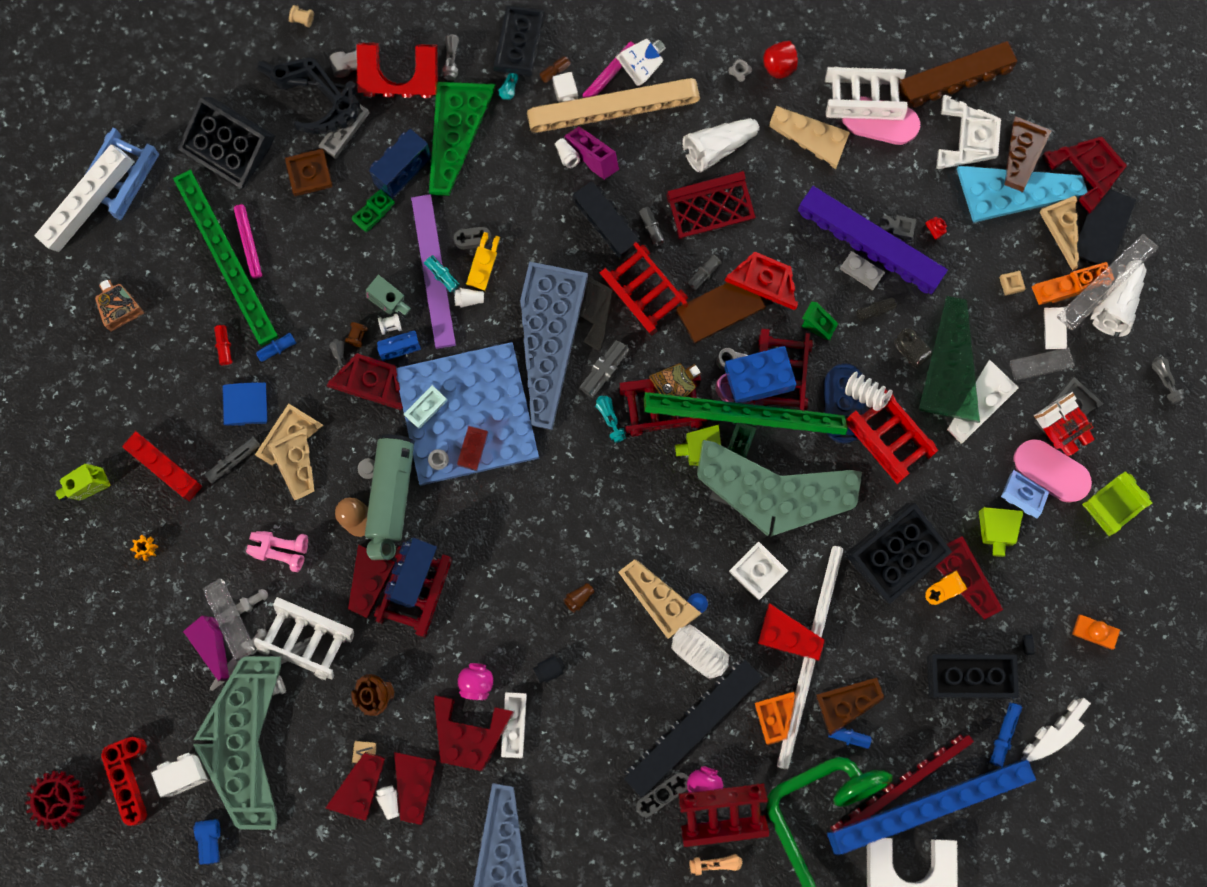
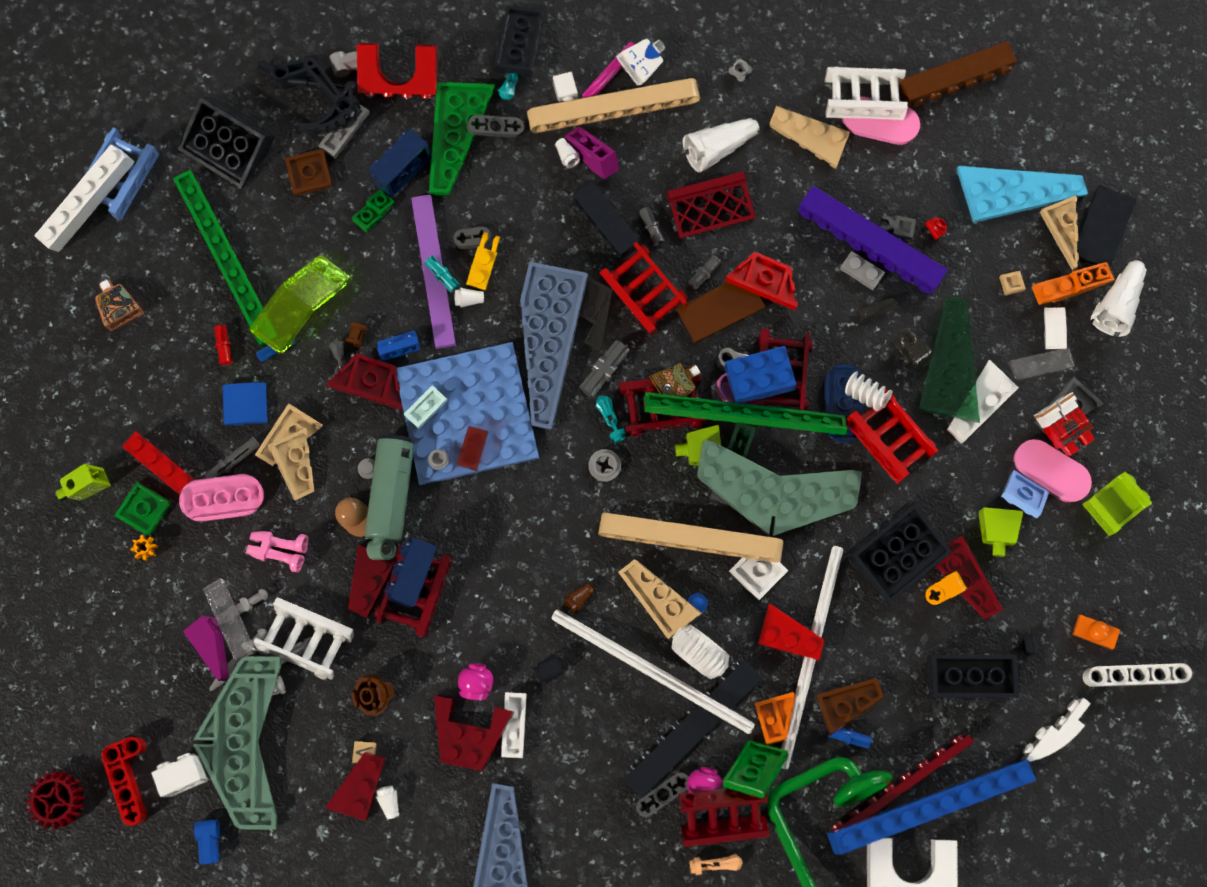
dark pink axle [234,204,262,279] -> none
tan bush [289,5,314,27] -> none
sand green torso [366,274,411,318] -> none
white bush [378,313,402,335] -> none
dark red wing [394,752,436,825] -> none
light grey piece [442,35,459,80] -> none
reddish brown piece [540,56,570,83] -> none
red piece [763,41,798,79] -> none
green slope [802,301,838,340] -> none
white wing [936,95,1001,169] -> none
blue pin [989,703,1023,767] -> none
reddish brown wing [1004,116,1052,192] -> none
dark red wing [1042,137,1127,213] -> none
clear tile [1057,234,1159,330] -> none
dark grey piece [1152,356,1184,404] -> none
none -> green tile [114,481,173,537]
none -> bright pink tile [179,474,264,521]
none -> clear neon green windscreen [249,254,351,354]
none -> dark grey beam [467,115,524,137]
none -> white axle [552,610,755,734]
none -> light grey gear [589,449,621,482]
none -> tan beam [598,513,784,562]
none -> green tile [723,740,788,798]
none -> white beam [1083,663,1192,687]

